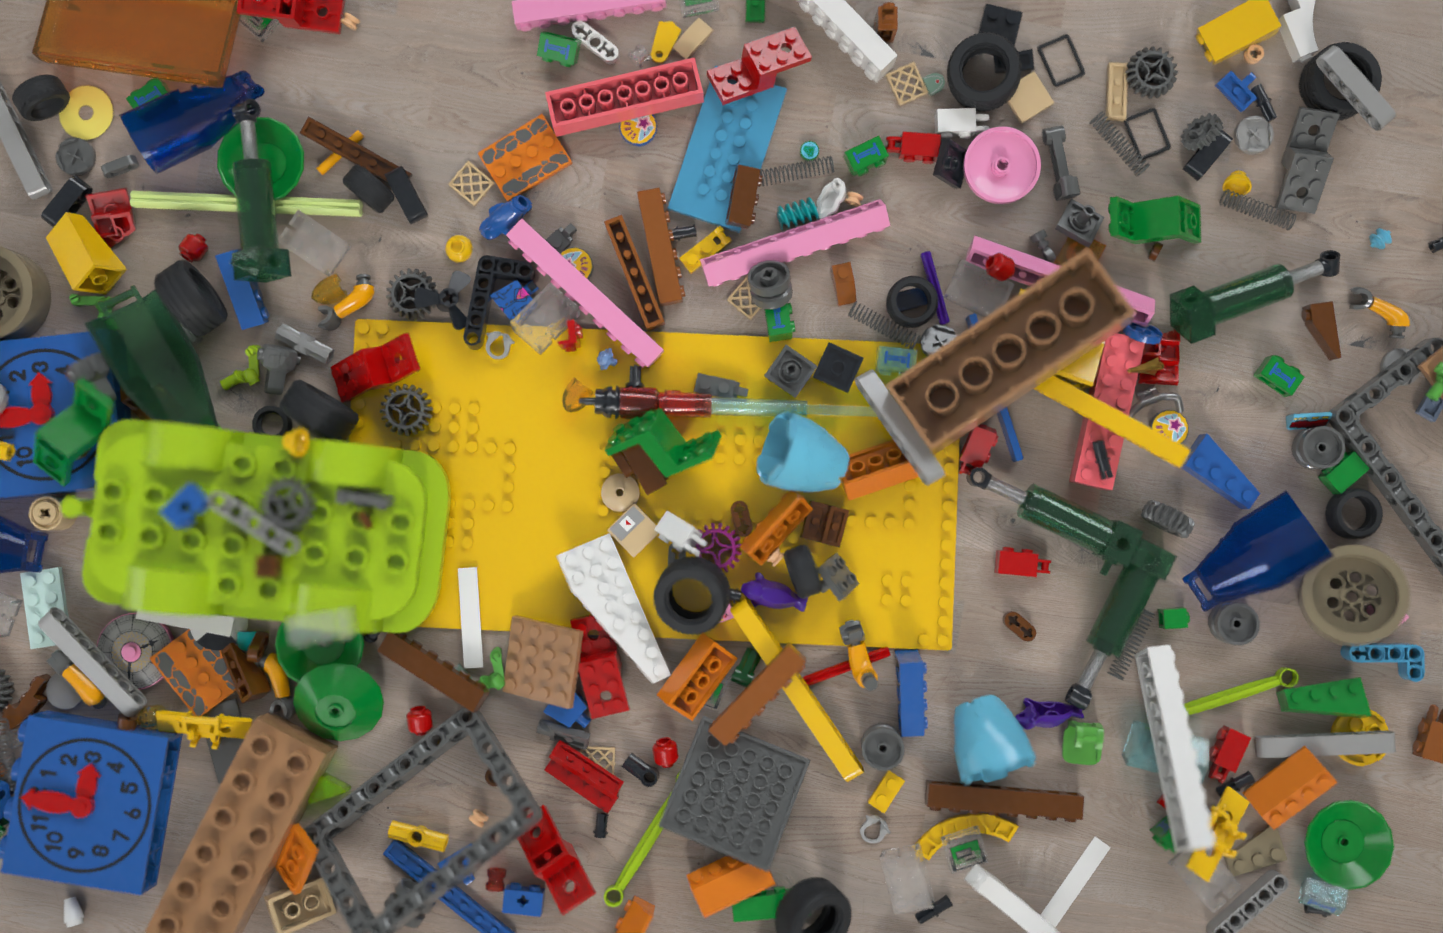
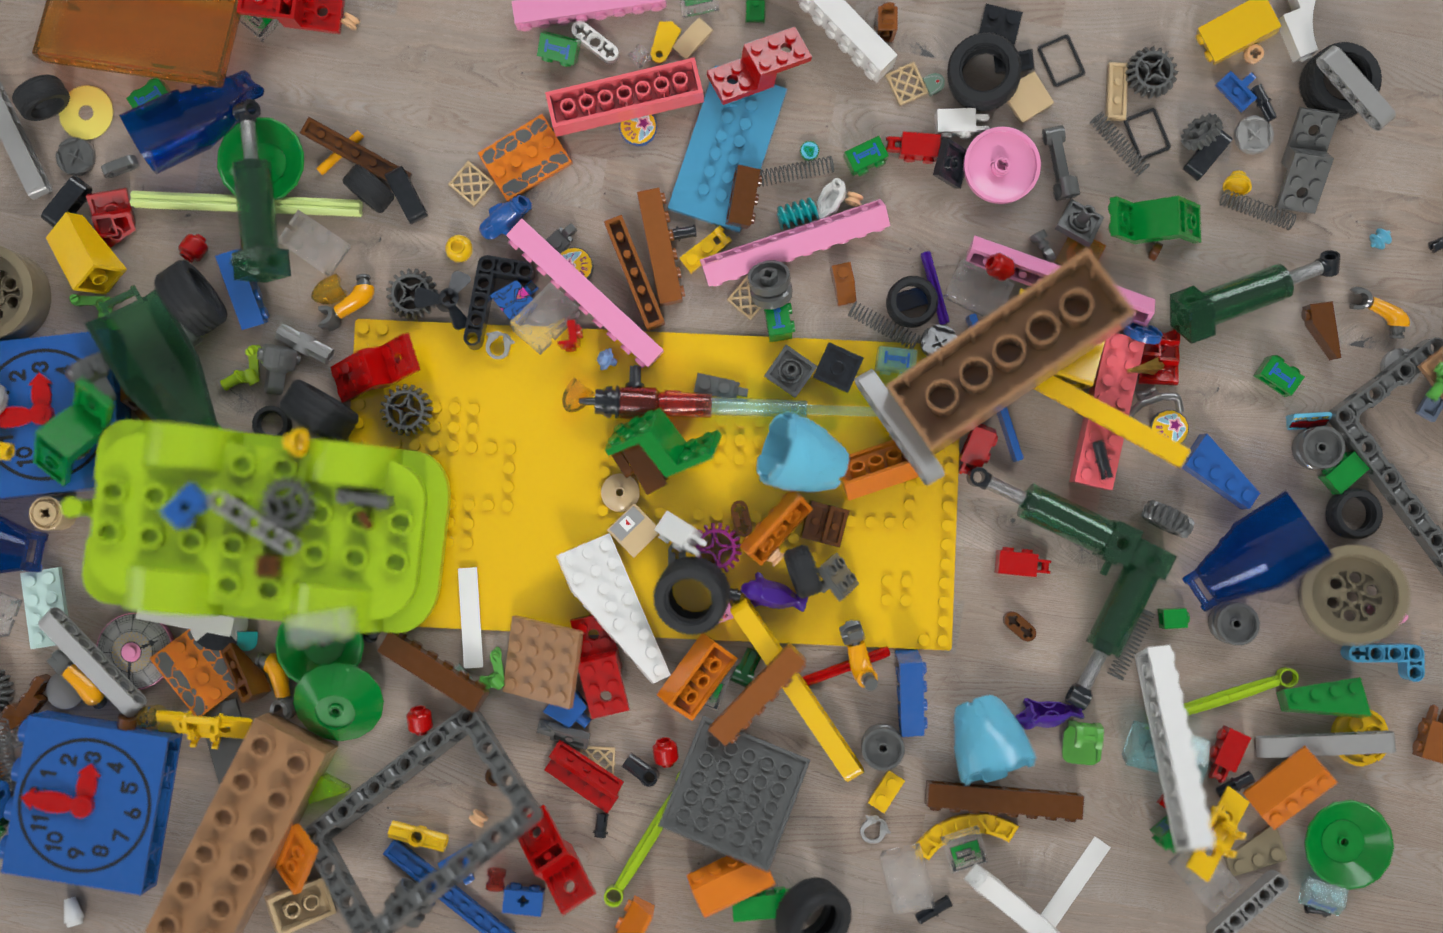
reddish brown beam [247,631,269,662] -> none

